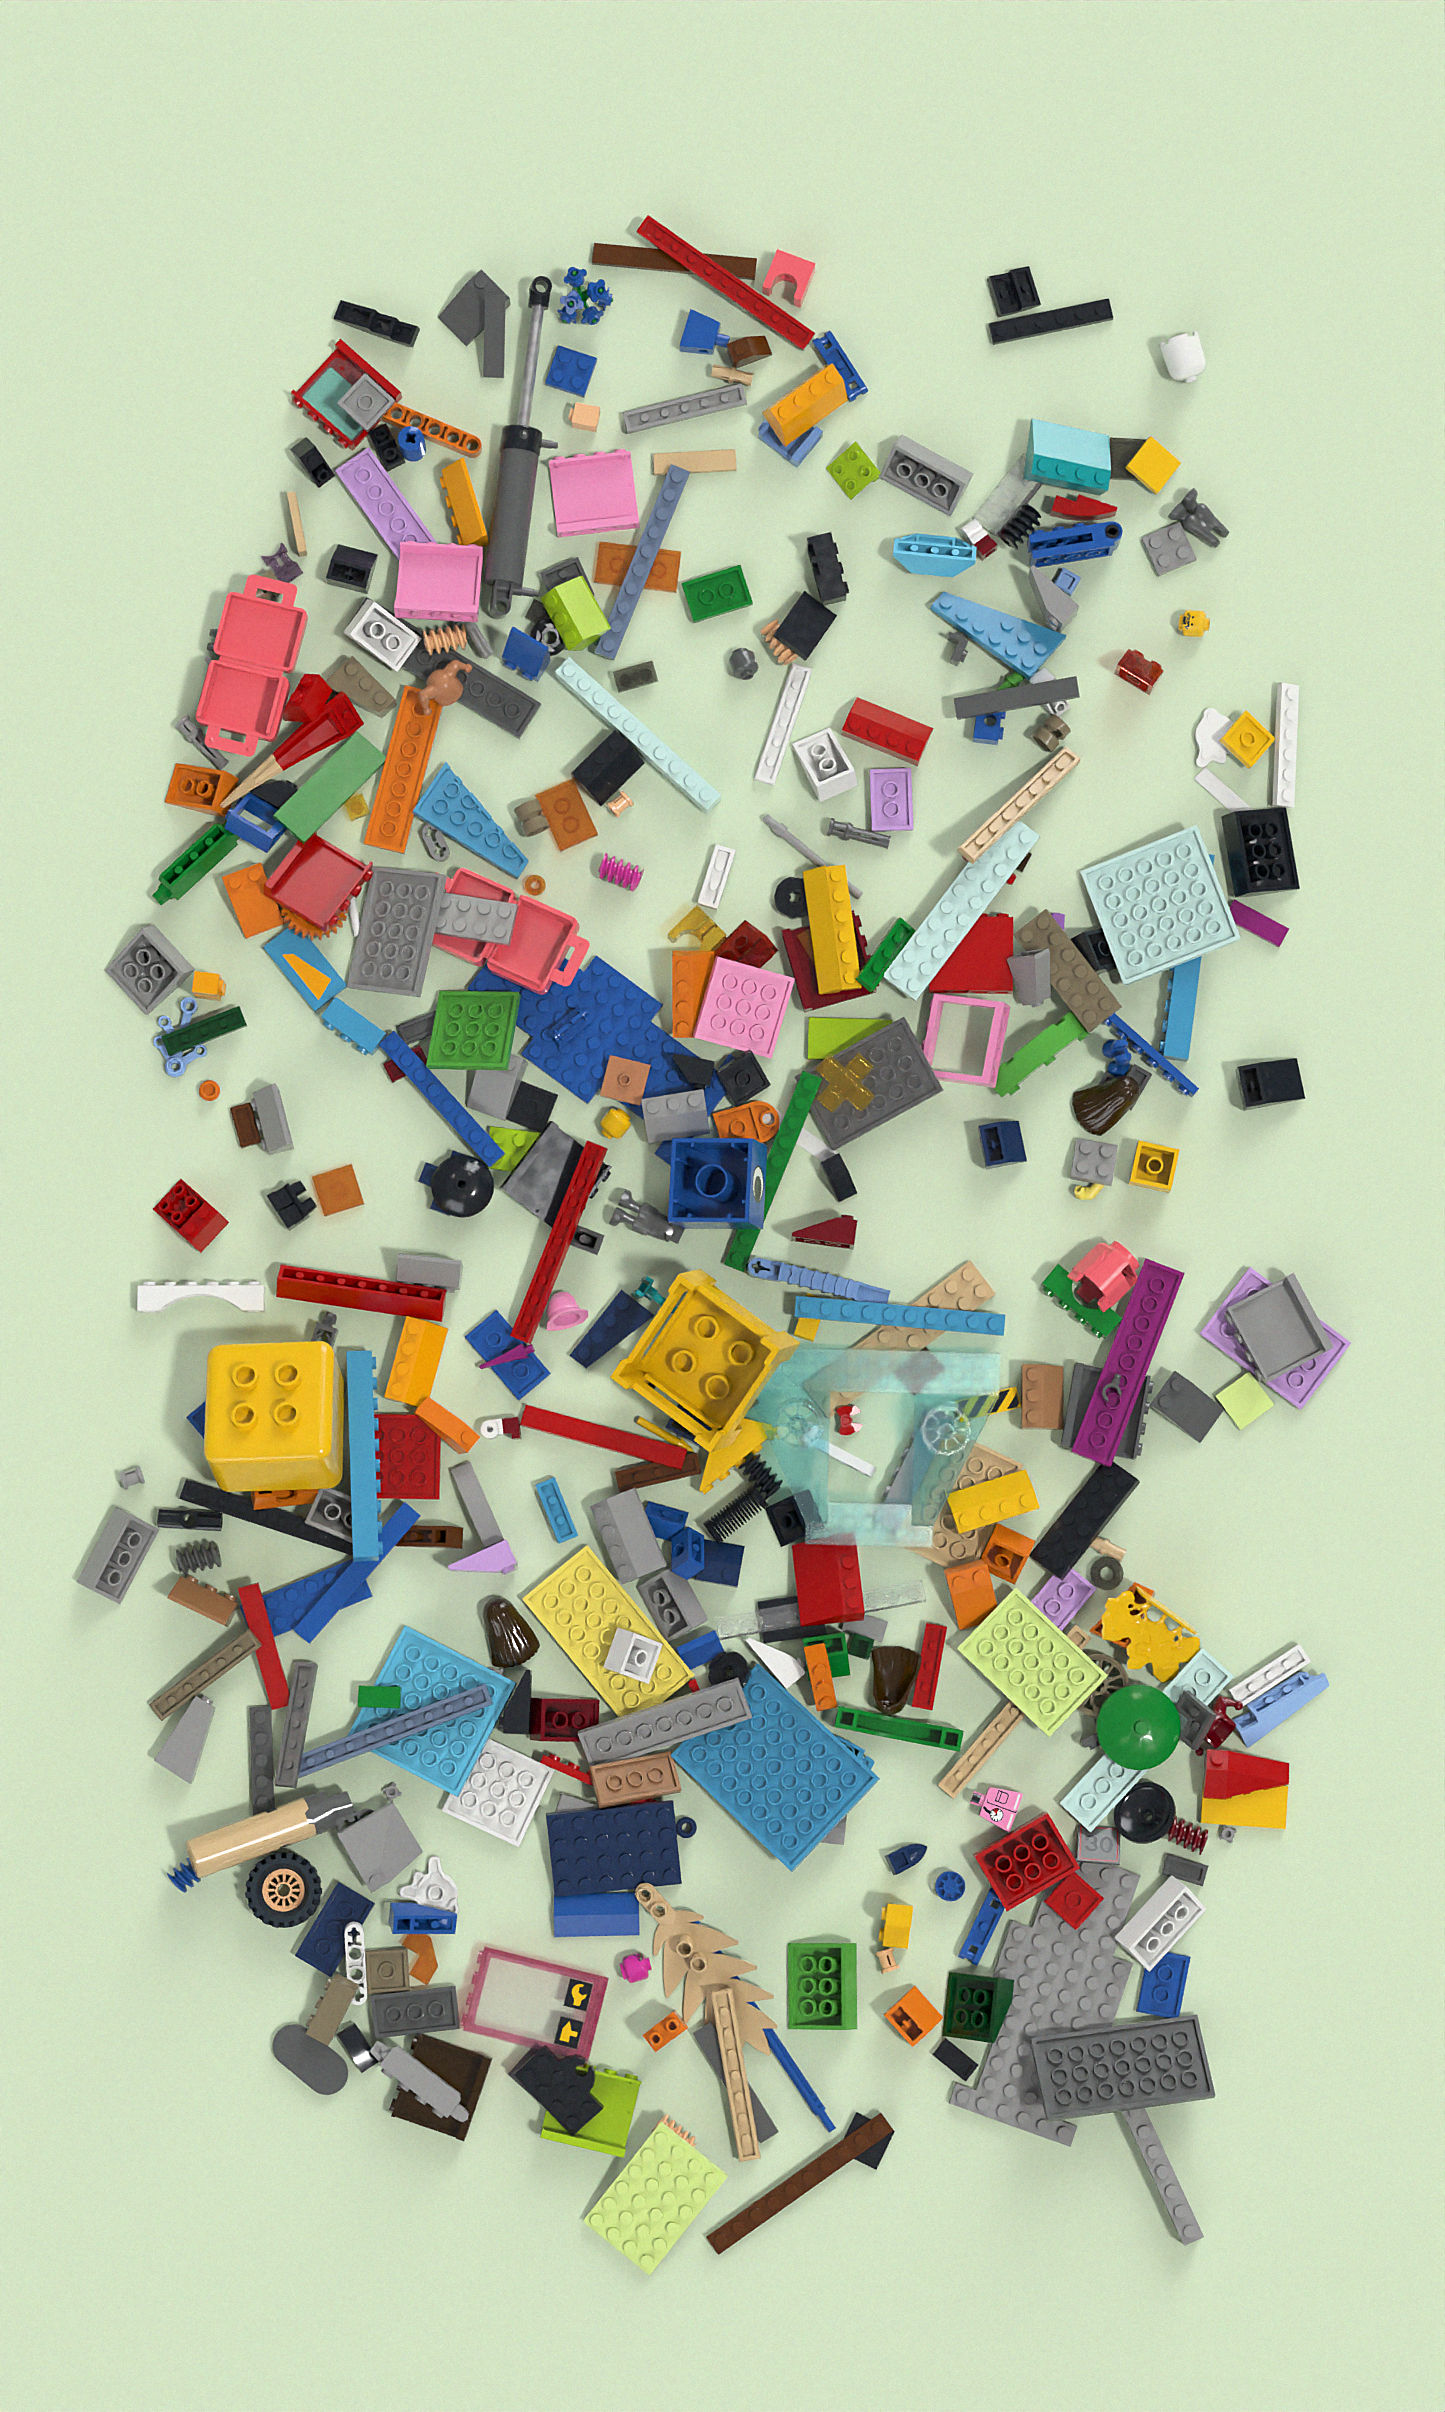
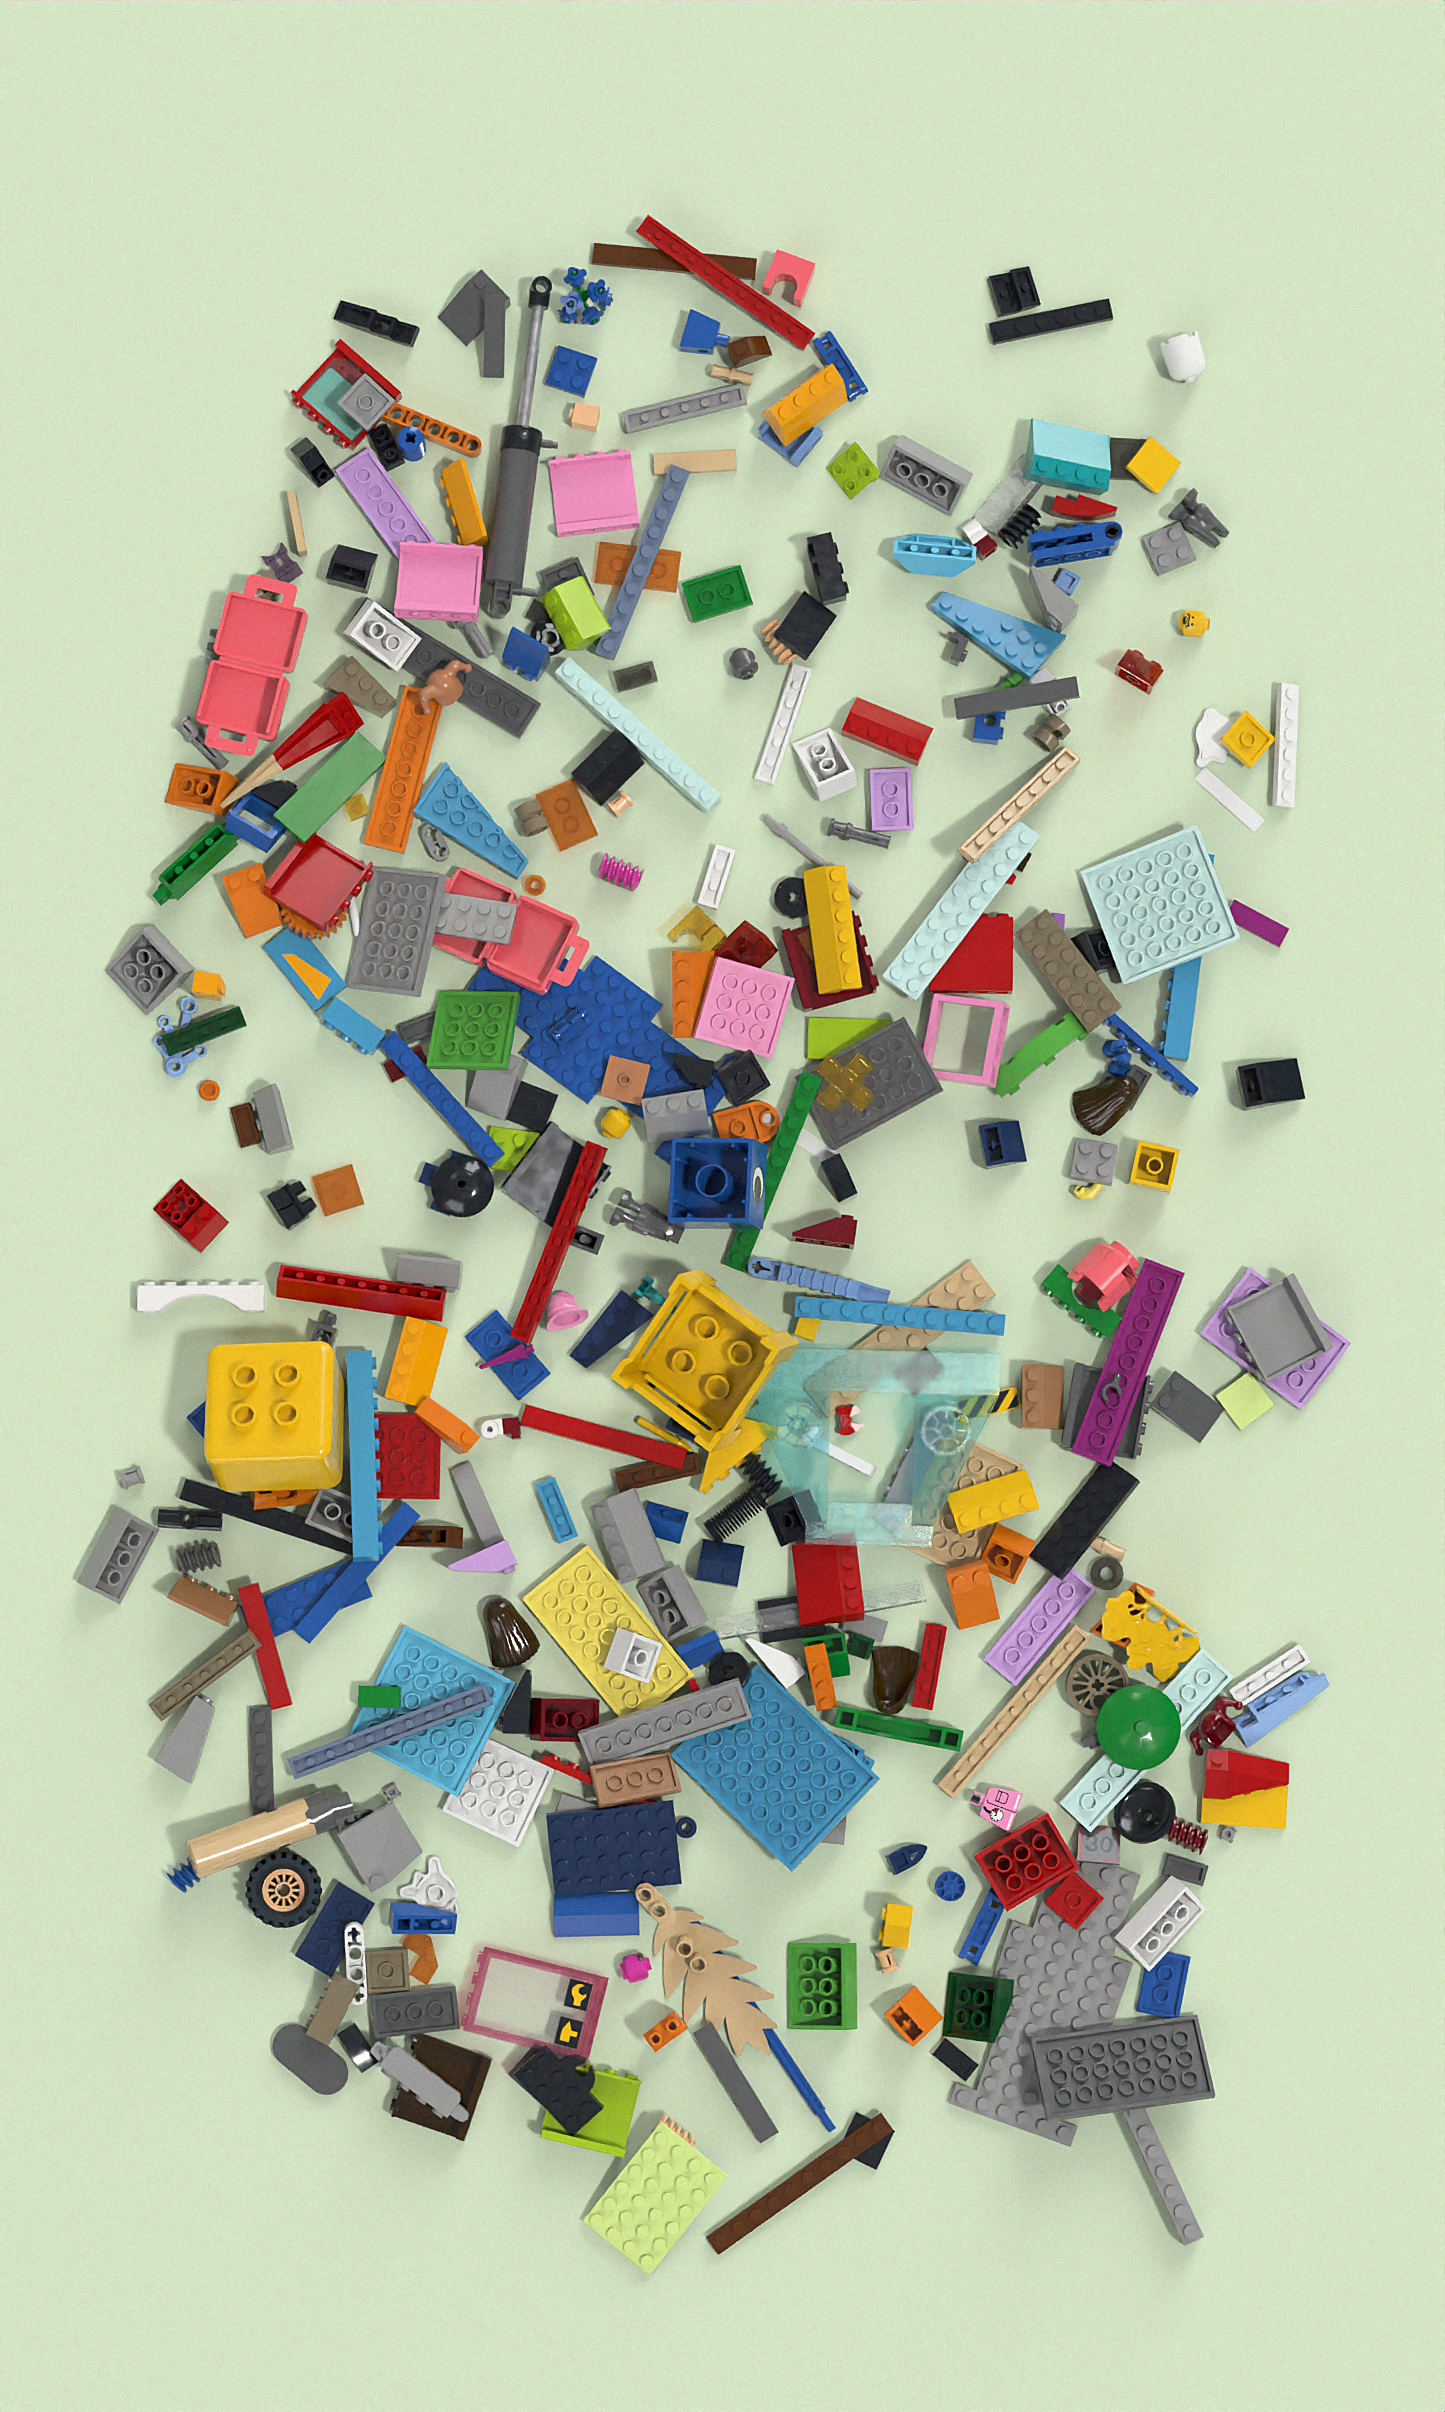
flat silver plate [274,1661,318,1788] -> none
red slope [282,674,333,723] -> none
light nougat piece [422,624,467,656] -> none
blue brick [671,1527,704,1580] -> none
tan tile [711,1988,761,2162] -> none
green plate [855,917,916,992] -> none
yellowish green plate [957,1588,1108,1738] -> none
light grey slope [1007,948,1051,1007] -> none
dark grey plate [1175,1691,1217,1750] -> none
black slope [1221,808,1300,898] -> none

